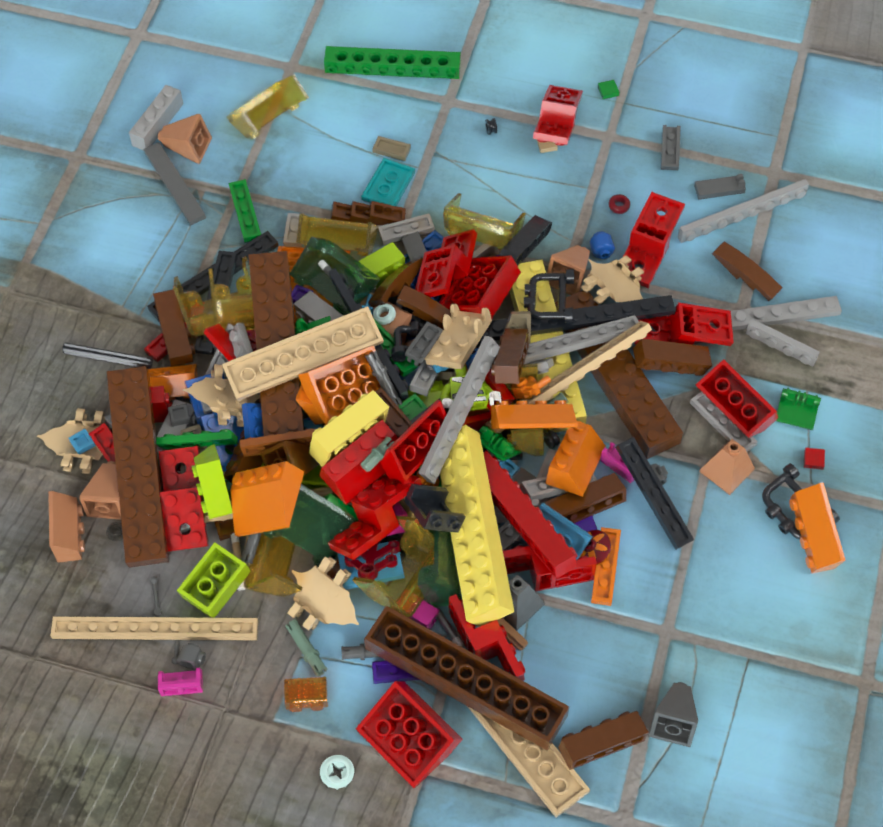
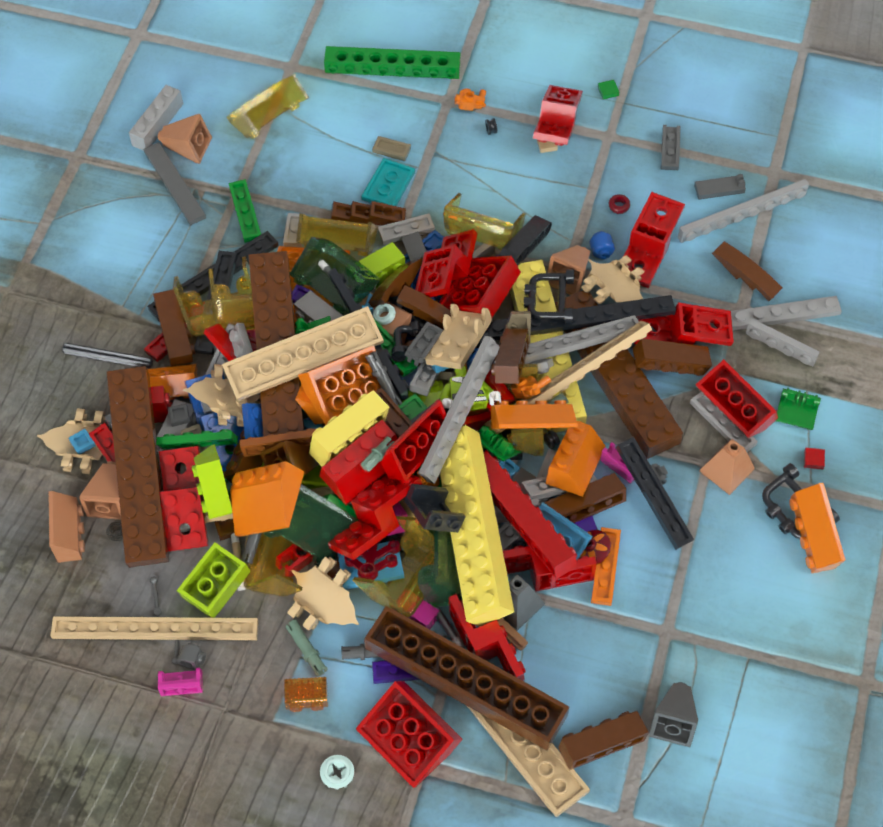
none -> red piece [275,528,328,579]
none -> orange piece [455,88,486,111]

